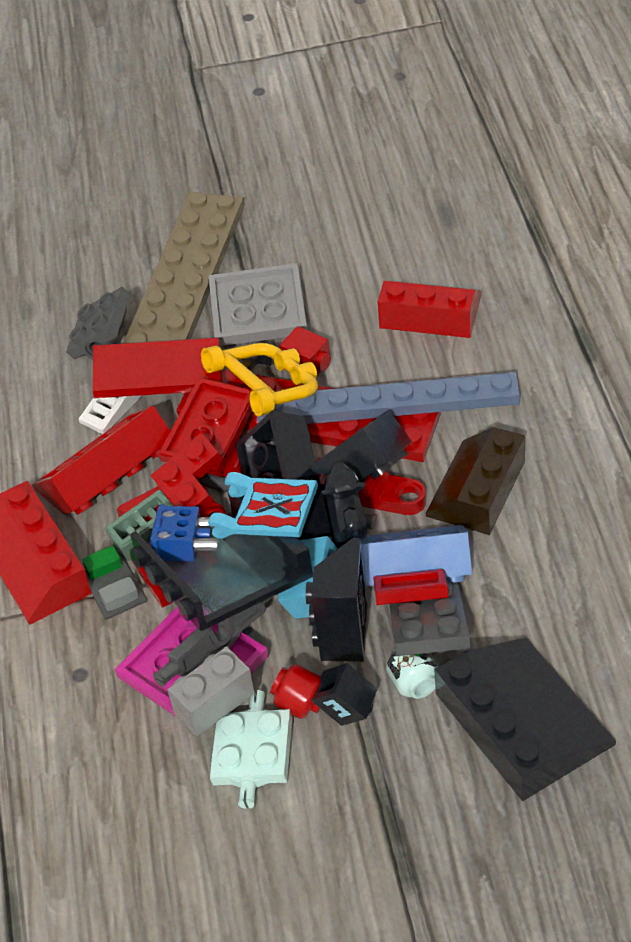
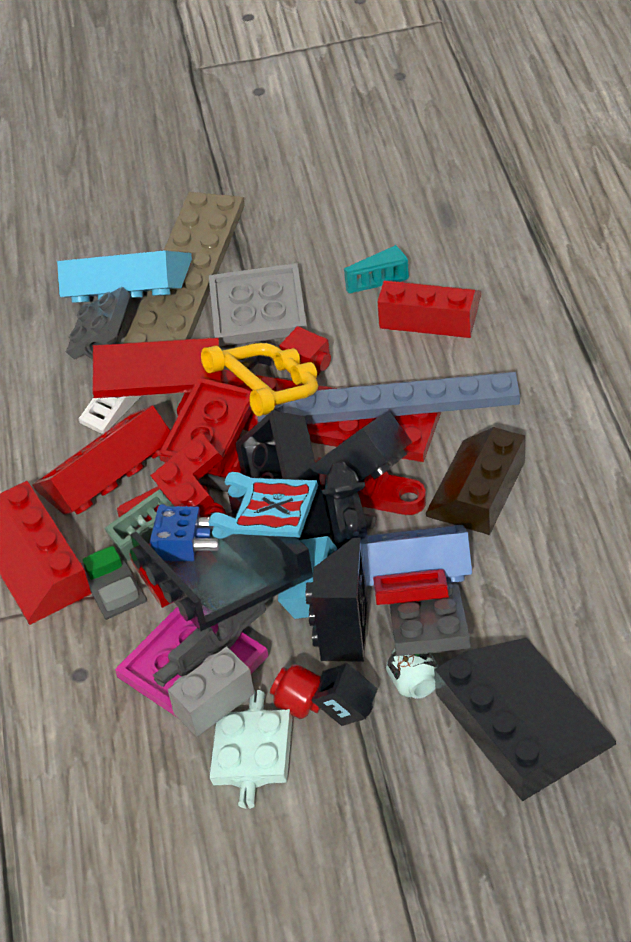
none -> medium azure slope [57,250,192,303]
none -> teal slope [344,245,409,294]

